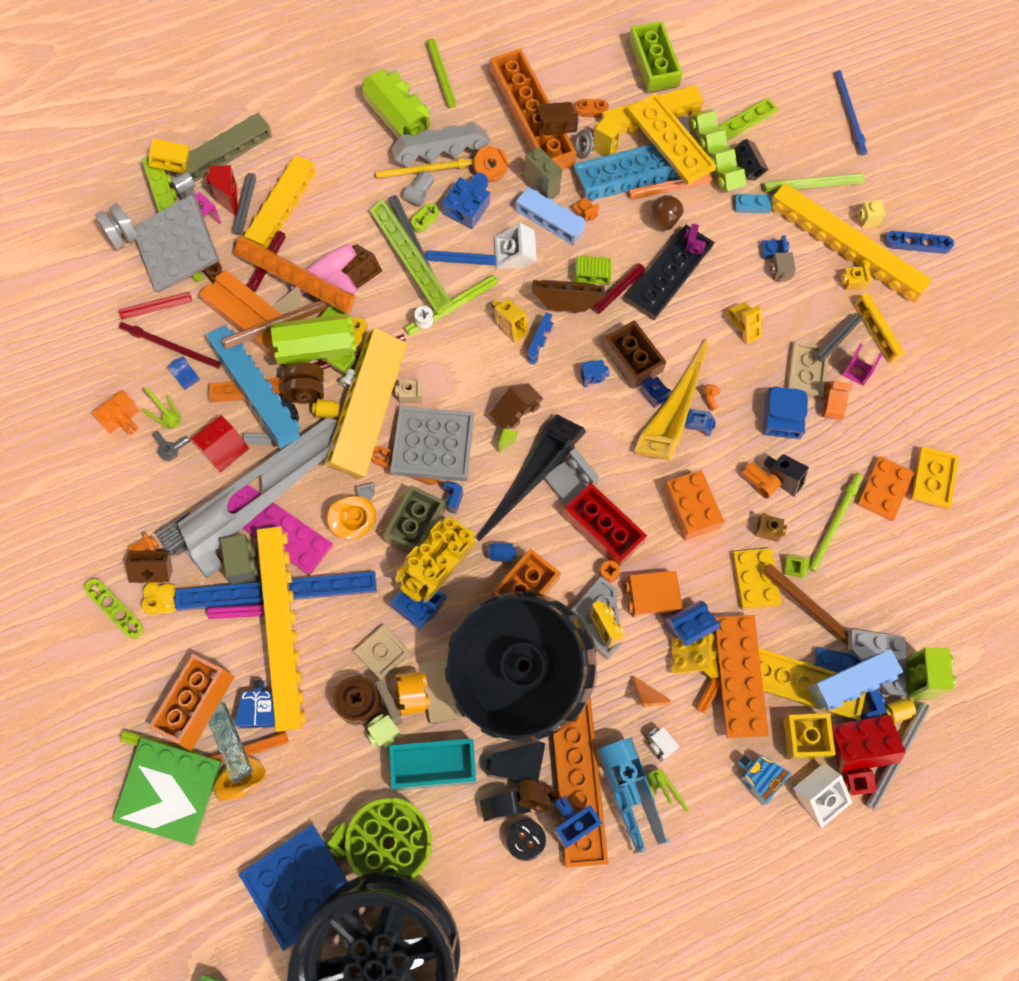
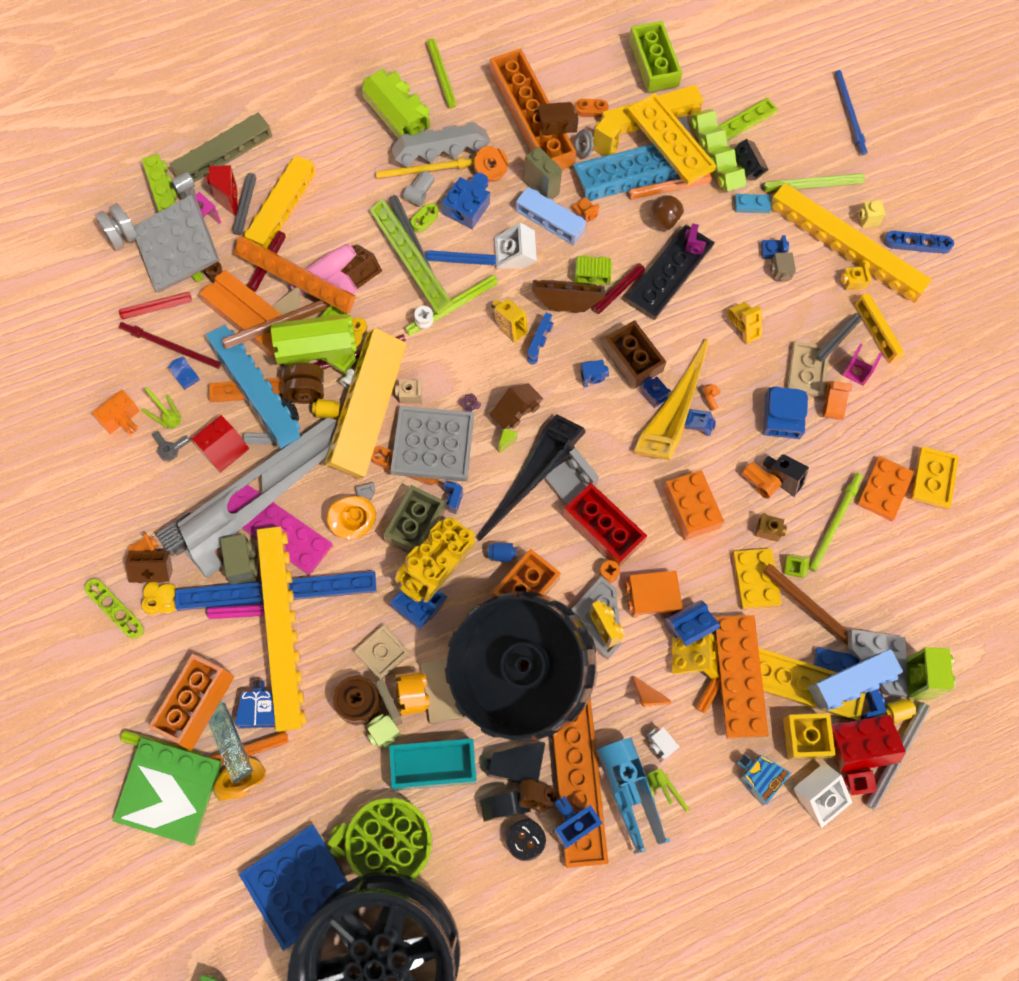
yellow brick [149,138,189,174] -> none
none -> plate [459,393,481,412]

